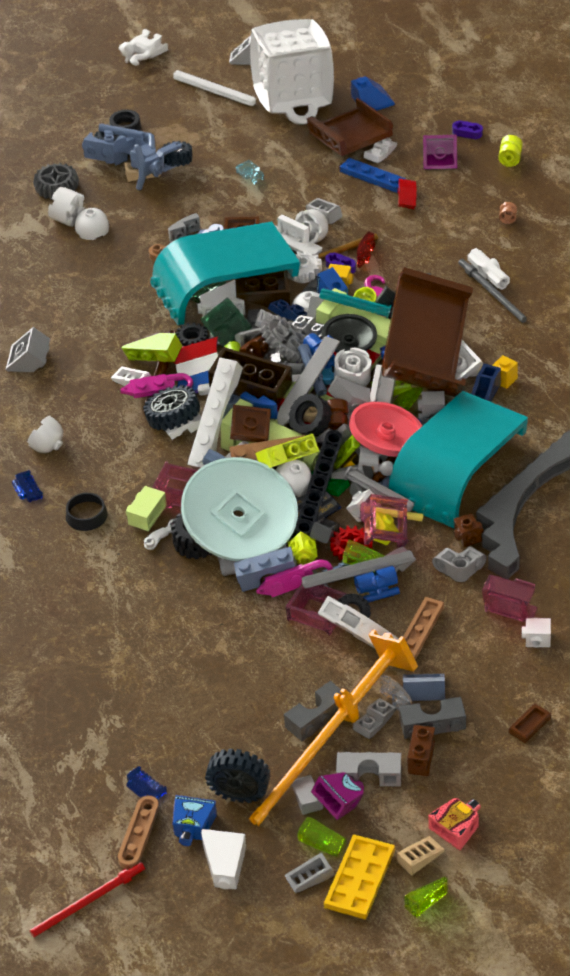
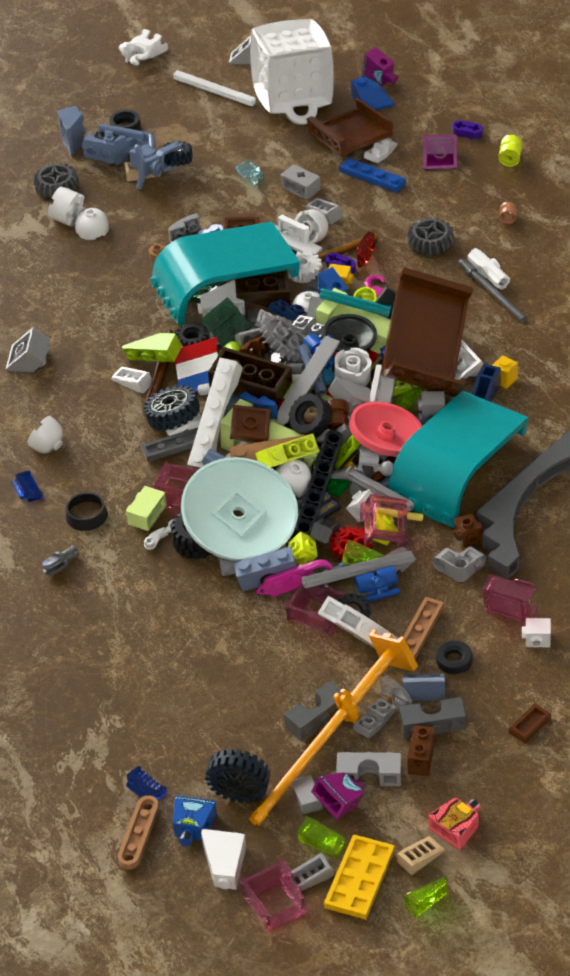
red bar [29,862,145,938] -> none
dark pink plate [120,373,193,398] -> none
red slope [397,178,416,209] -> none
none -> dark grey arm [42,545,80,575]
none -> sand blue slope [57,106,86,155]
none -> dark grey plate [141,428,198,462]
none -> clear pink piece [240,860,306,932]
none -> light grey brick [281,164,320,200]
none -> magenta torso [362,47,398,86]
none -> dark grey gear [407,217,454,257]
none -> black tyre [436,640,473,674]

